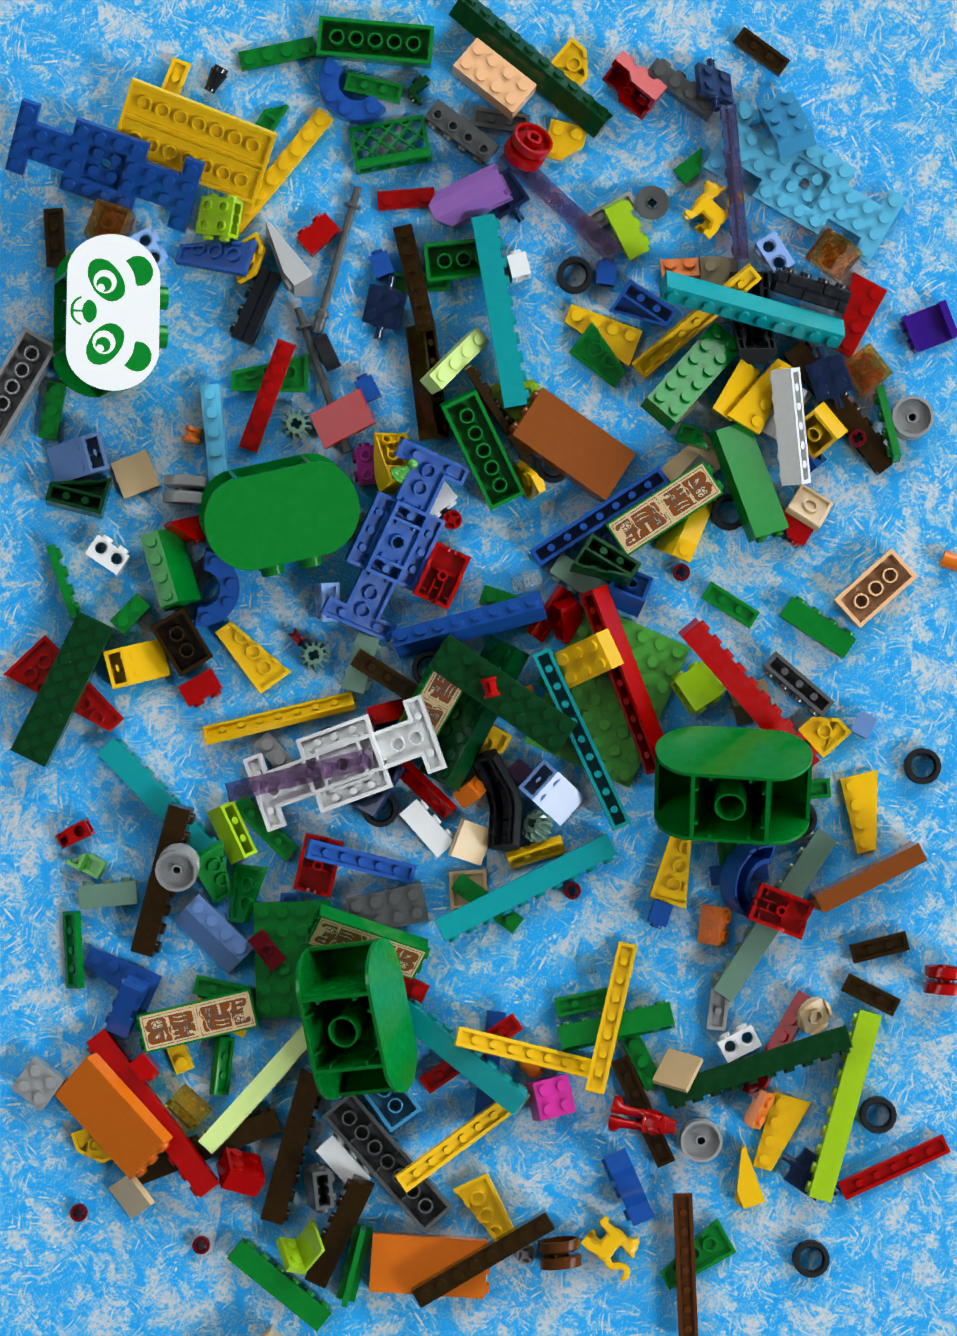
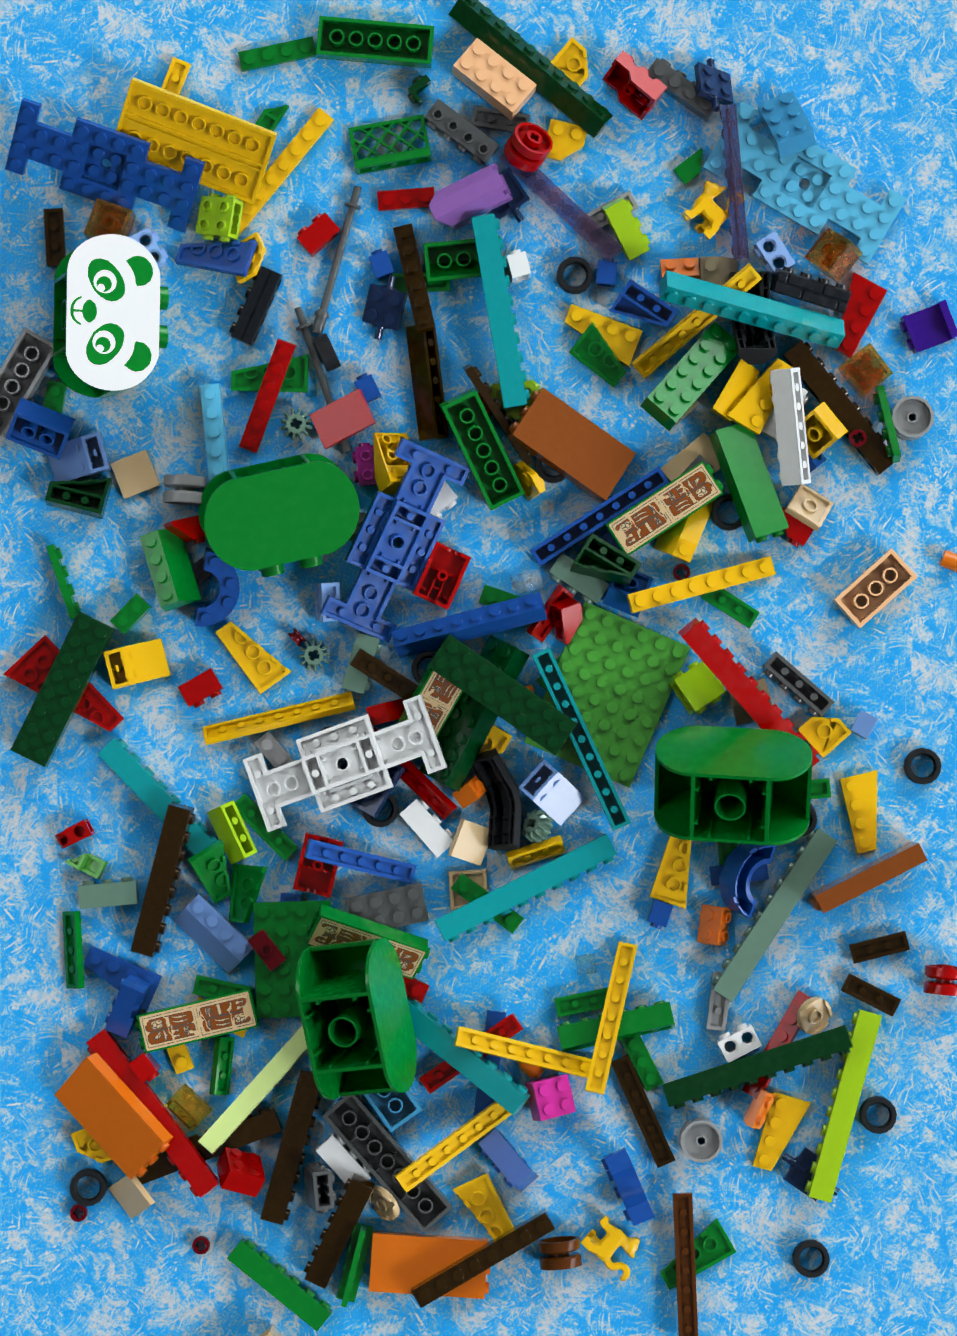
light grey brick [11,1055,67,1111] -> none
white brick [85,534,131,576] -> none
dark brown brick [150,606,213,677] -> none
light grey wheel [155,843,201,892] -> none
orange wheel [181,425,204,445] -> none
black cone [204,64,228,94] -> none
clear purple plate [225,748,375,802] -> none
light grey wedge [266,221,313,297] -> none
lime bracket [276,1221,325,1275] -> none
blue brick [319,56,386,124] -> none
green plate [343,71,404,105] -> none
bright green piece [390,459,418,483] -> none
yellowish green brick [420,327,490,395] -> none
red wheel [443,510,462,530] -> none
red bush [479,676,501,699] -> none
tile [508,757,533,784] -> none
light grey wheel [516,1244,535,1265] -> none
yellow brick [553,628,624,689] -> none
dark red bush [564,882,581,900] -> none
red brick [579,584,663,775] -> none
red piece [608,1096,677,1136] -> none
dark grey piece [635,186,669,220] -> none
tan tile [652,1048,703,1093] -> none
green tile [675,422,709,451] -> none
dark brown plate [732,27,790,77] -> none
yellow slope [734,1145,765,1209] -> none
red piece [746,882,814,940] -> none
green brick [779,596,856,659] -> none
dark blue plate [805,345,855,410] -> none
red plate [837,1134,950,1200] -> none
none -> blue slope [5,398,75,460]
none -> black tyre [70,1168,107,1206]
none -> tan tile [368,1185,400,1221]
none -> blue wedge [478,1128,539,1191]
none -> yellow plate [626,556,776,614]

